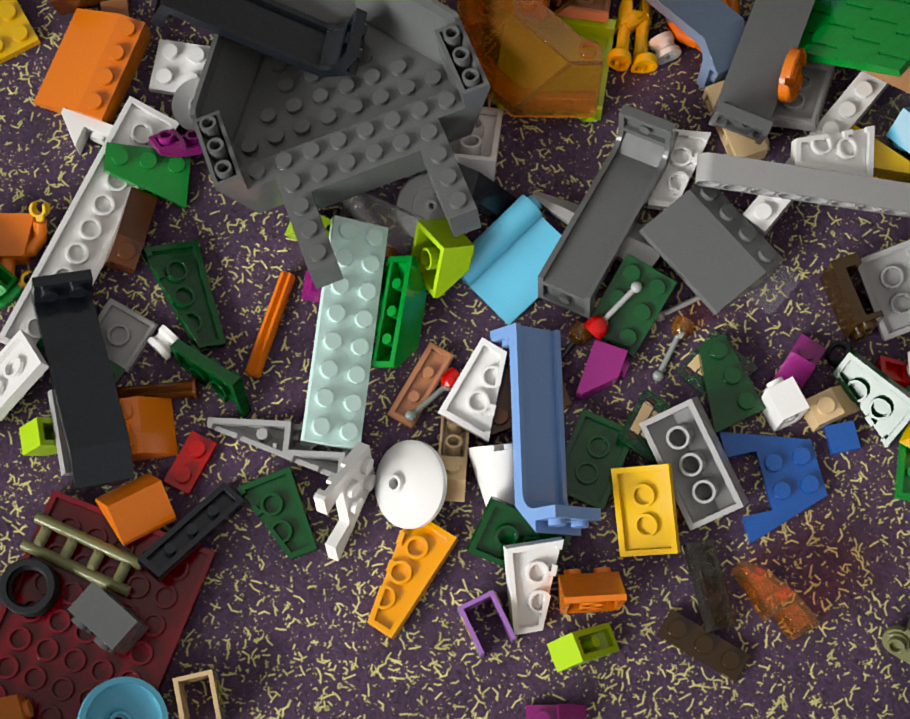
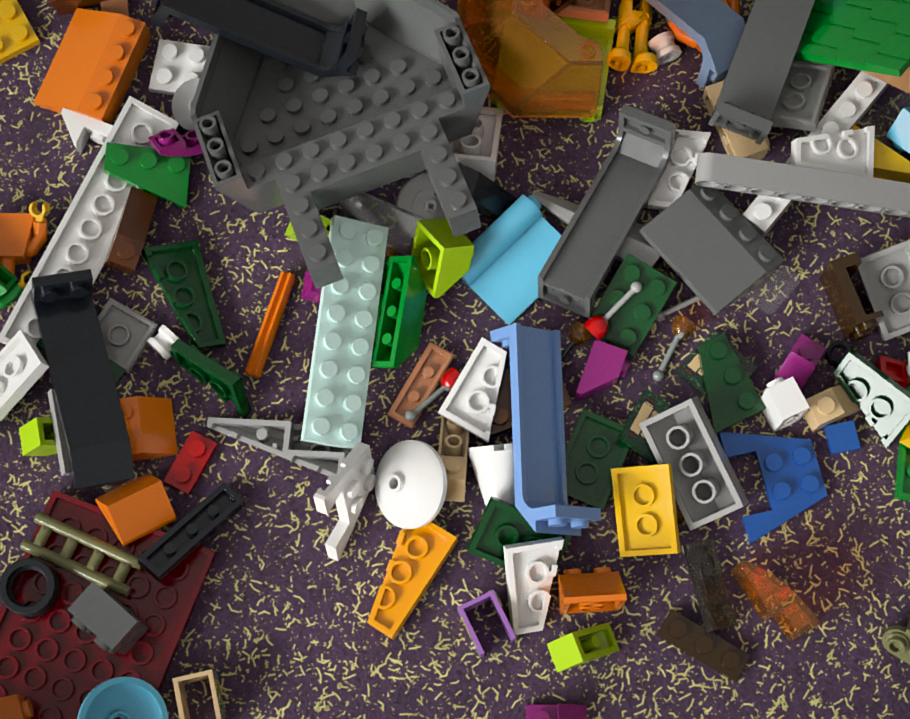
reddish brown axle [116,377,200,400] -> none
dark green wing [236,466,320,560] -> none
orange tile [778,47,807,104] -> none

